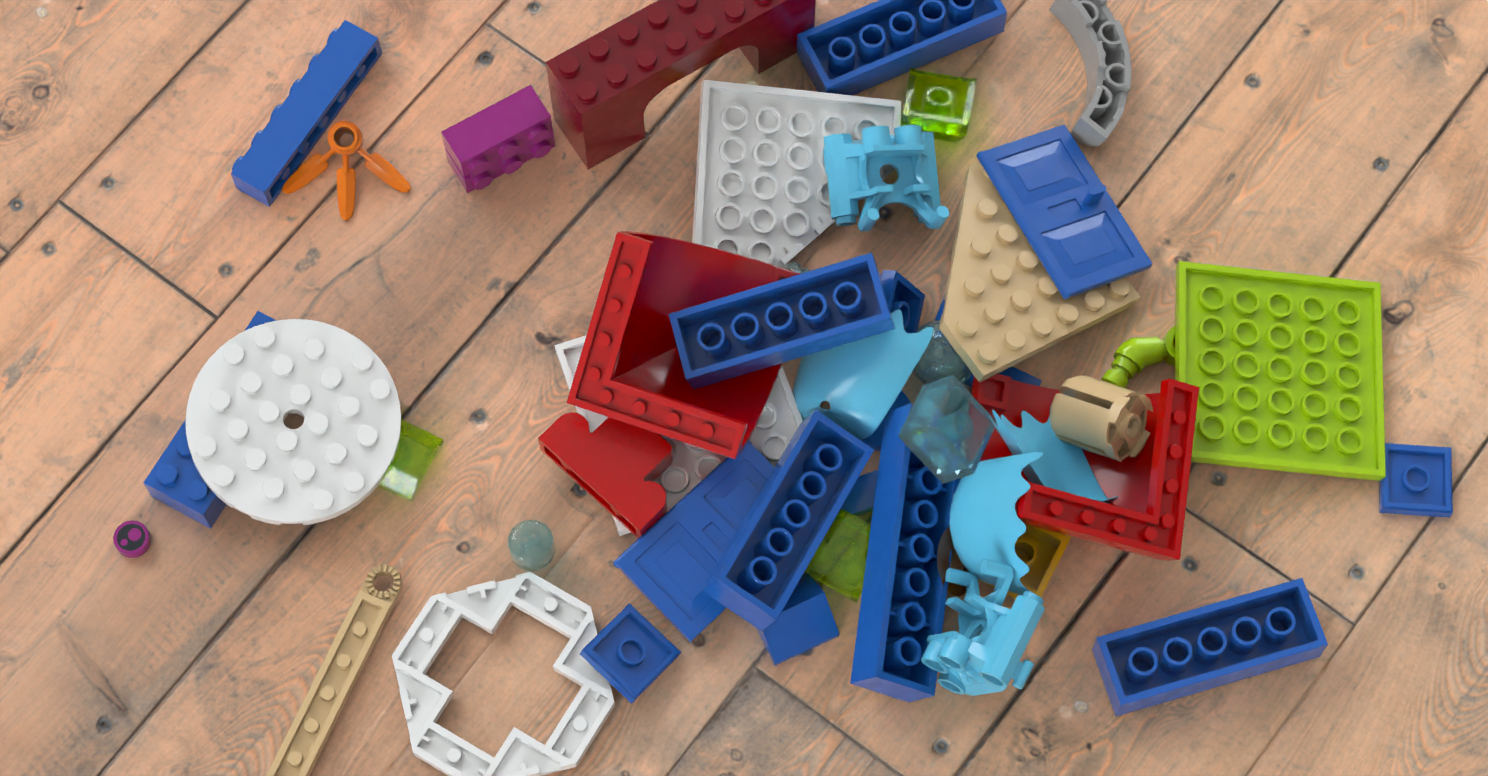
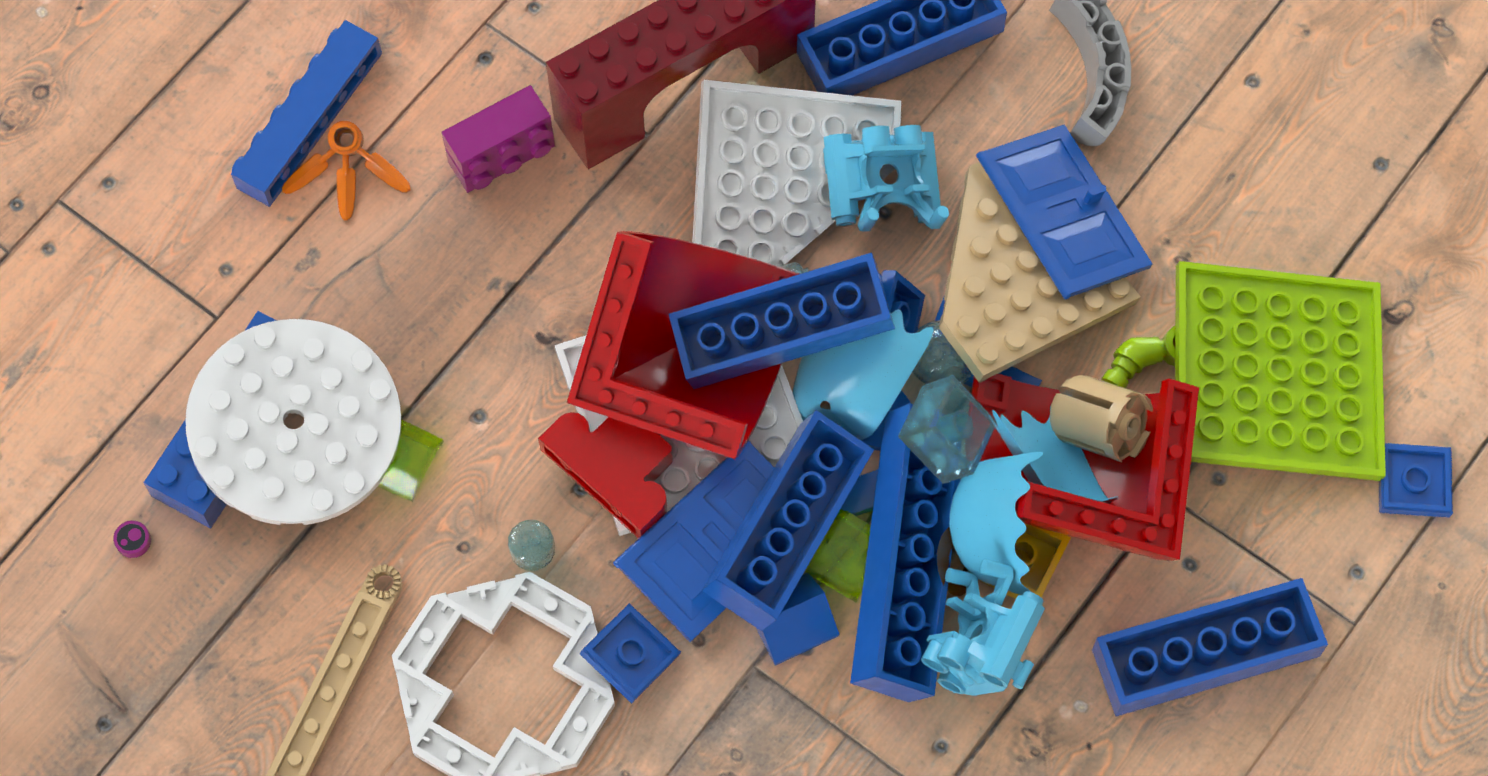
clear neon green slope [900,68,977,142] -> none

